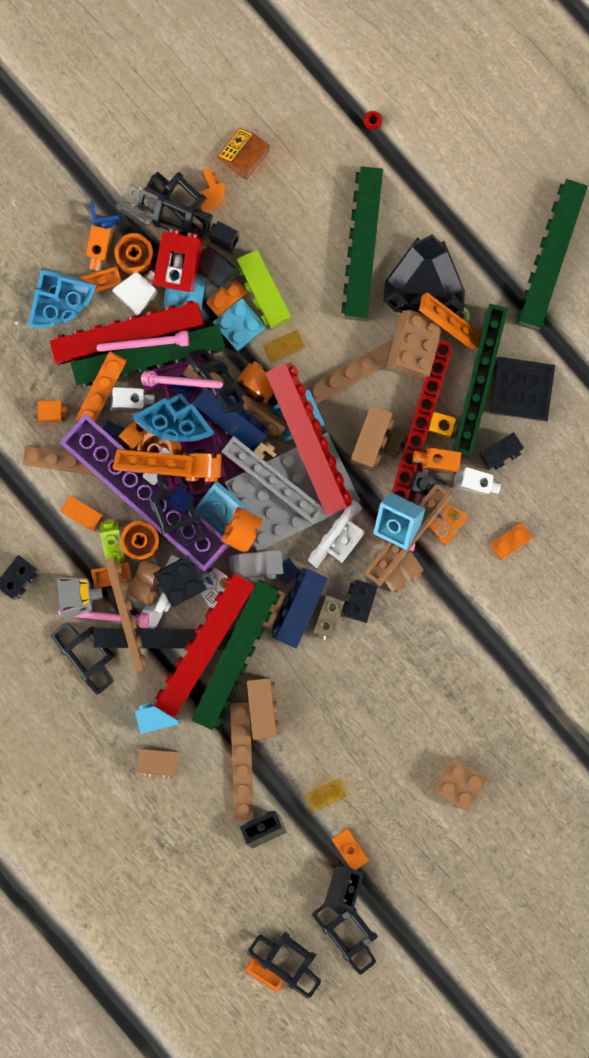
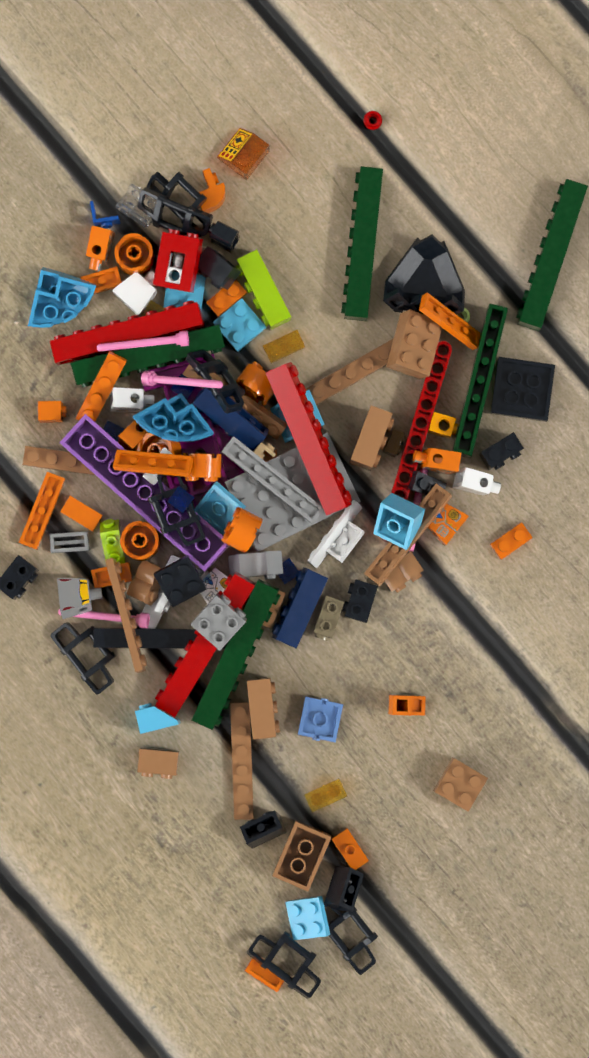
none -> orange plate [19,472,66,550]
none -> light grey tile [49,531,90,553]
none -> light grey brick [190,593,247,651]
none -> medium nougat brick [272,820,331,891]
none -> medium azure plate [285,896,330,940]
none -> medium blue plate [298,696,343,743]
none -> orange brick [388,695,426,716]

